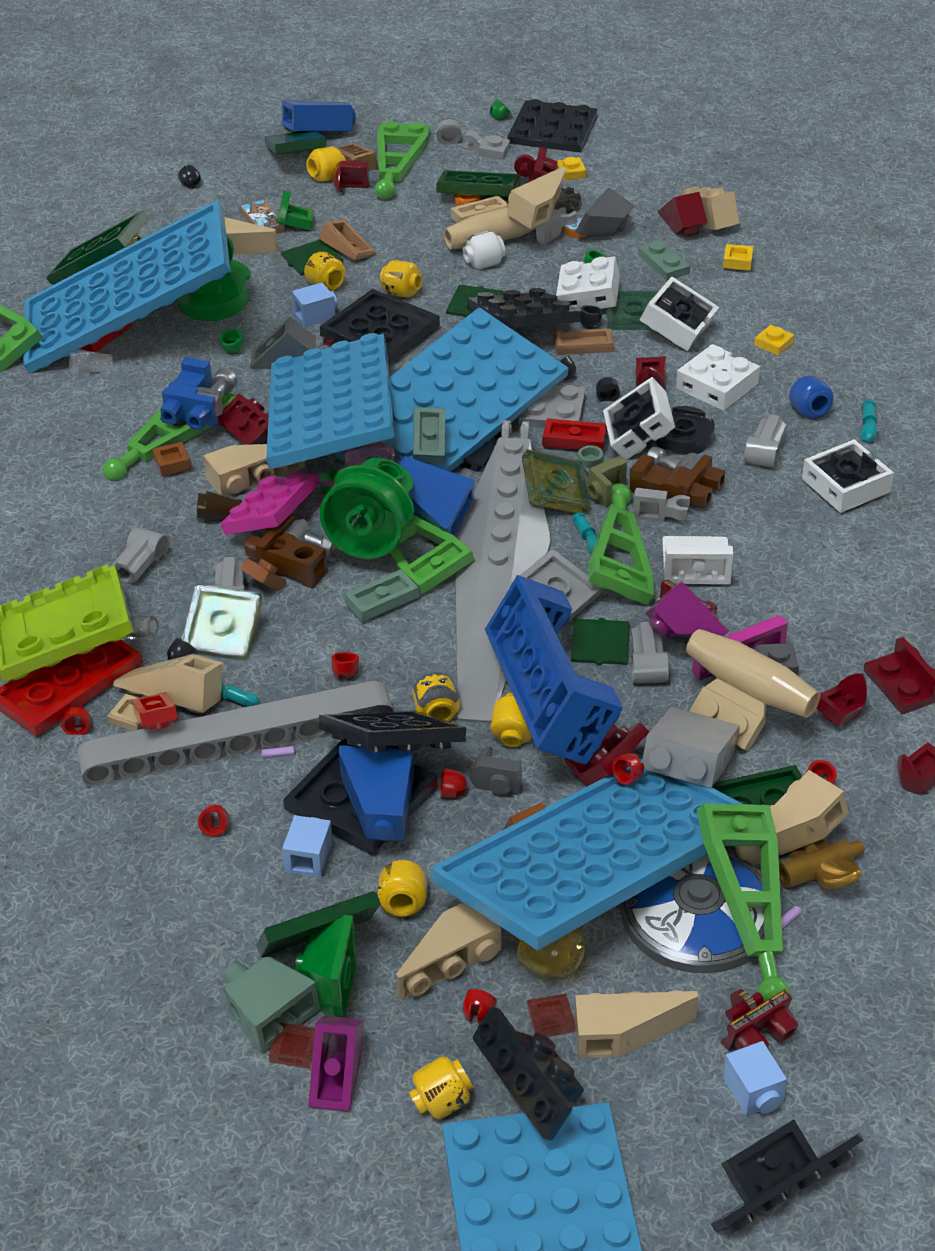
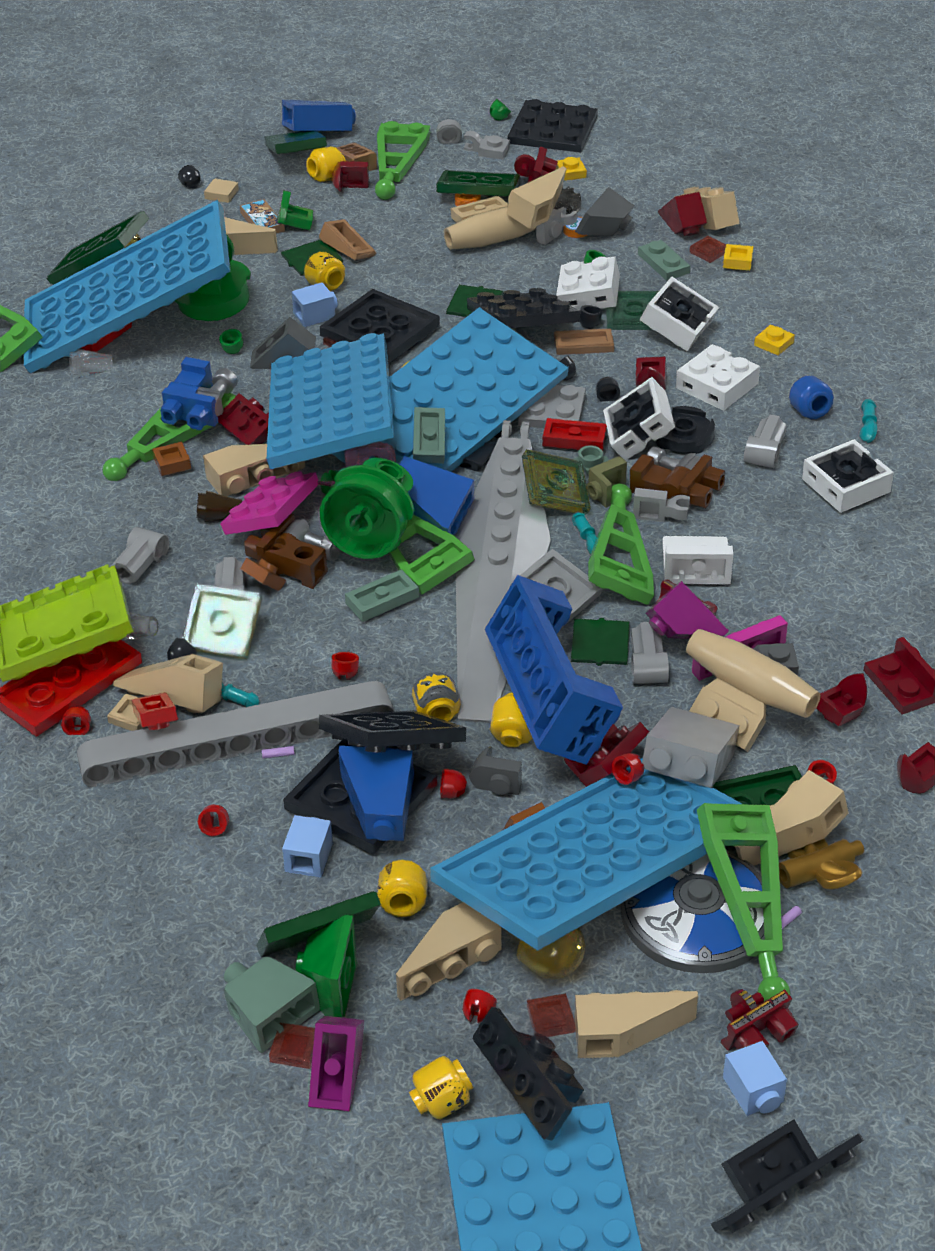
yellow head [380,260,423,298] -> none
white head [463,231,505,269] -> none
none -> tan tile [204,179,239,203]
none -> clear red tile [690,236,726,263]

